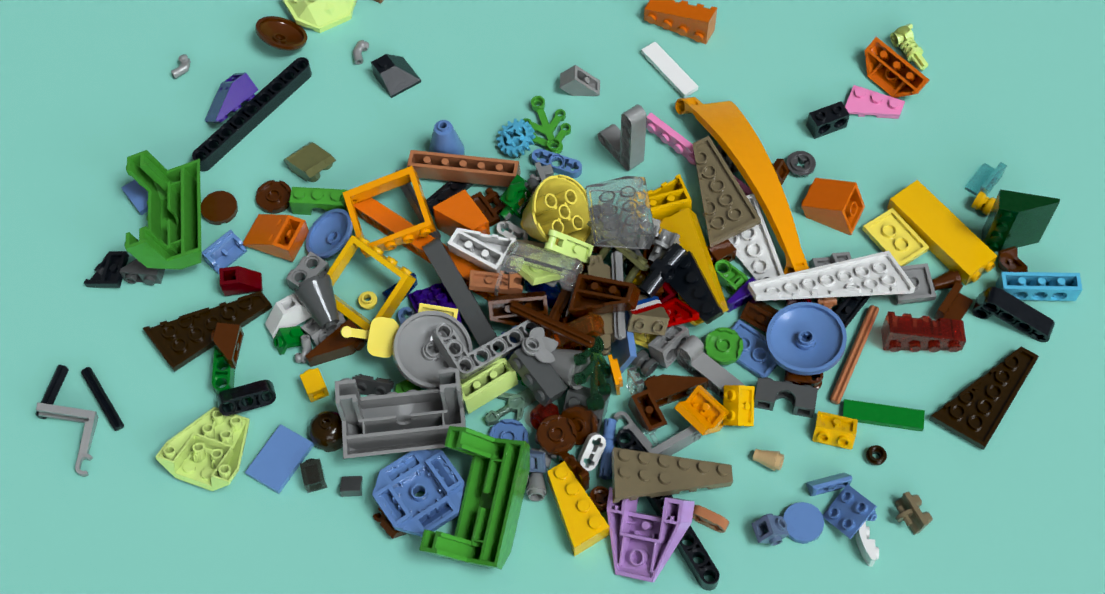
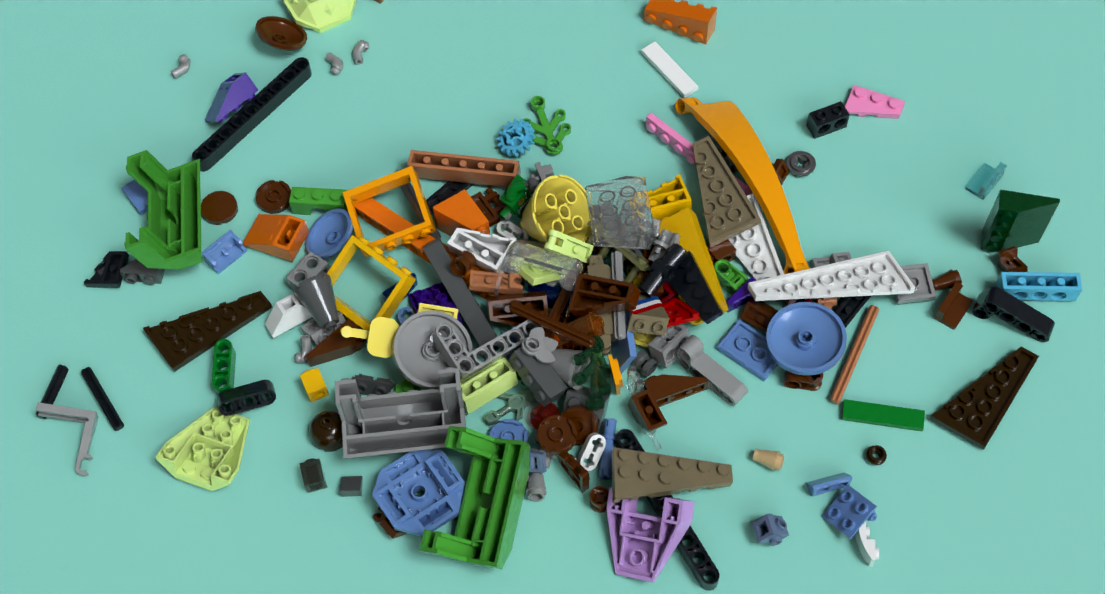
reddish brown slope [211,323,244,369] -> none
dark red slope [219,266,263,296] -> none
medium blue tile [245,424,314,494] -> none
green bracket [273,326,304,355] -> none
olive slope [283,142,336,182] -> none
light yellow plate [358,291,378,310] -> none
black slope [371,54,421,98] -> none
medium blue cone [429,120,465,155] -> none
medium blue beam [532,149,582,178] -> none
yellow wedge [547,461,610,557] -> none
light grey slope [560,65,600,96] -> none
light grey beam [597,104,647,171] -> none
light grey hinge [614,411,701,456] -> none
light orange bracket [675,385,729,435] -> none
nougat beam [692,505,729,533] -> none
bright green tile [704,327,743,365] -> none
yellow bracket [723,385,755,427] -> none
dark grey arch [754,377,818,418] -> none
medium blue tile [783,502,824,544] -> none
orange slope [801,178,865,235] -> none
yellow bracket [812,411,858,450] -> none
light yellow plate [862,208,929,266] -> none
orange wedge [864,37,929,98] -> none
clear red wedge [881,311,966,352] -> none
yellow brick [887,180,997,285] -> none
yellowish green piece [890,23,928,71] -> none
dark tan hips [895,492,933,535] -> none
yellow wheel [971,191,996,216] -> none
none -> light grey arm [325,52,343,75]
none -> reddish brown wheel [450,250,476,277]

